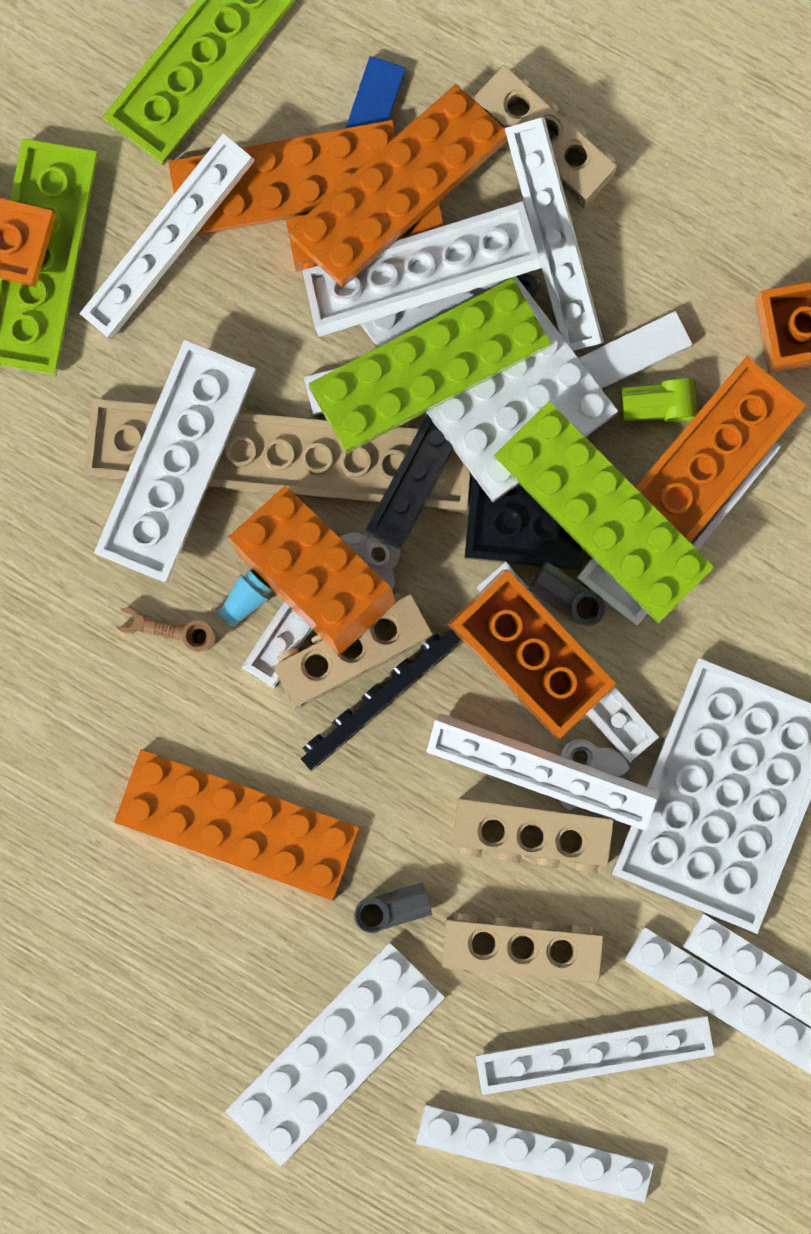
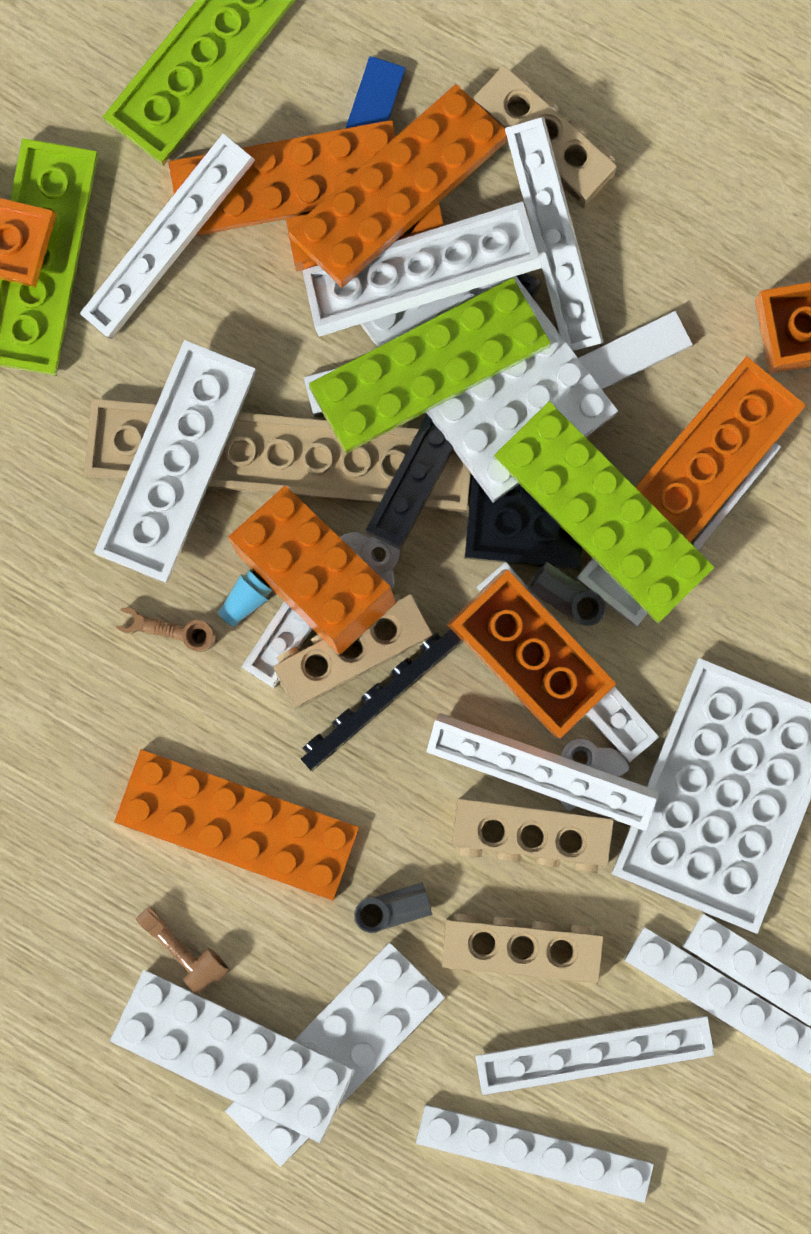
lime piece [620,378,698,423] -> none
none -> white plate [110,970,355,1143]
none -> medium nougat brick [136,906,230,995]

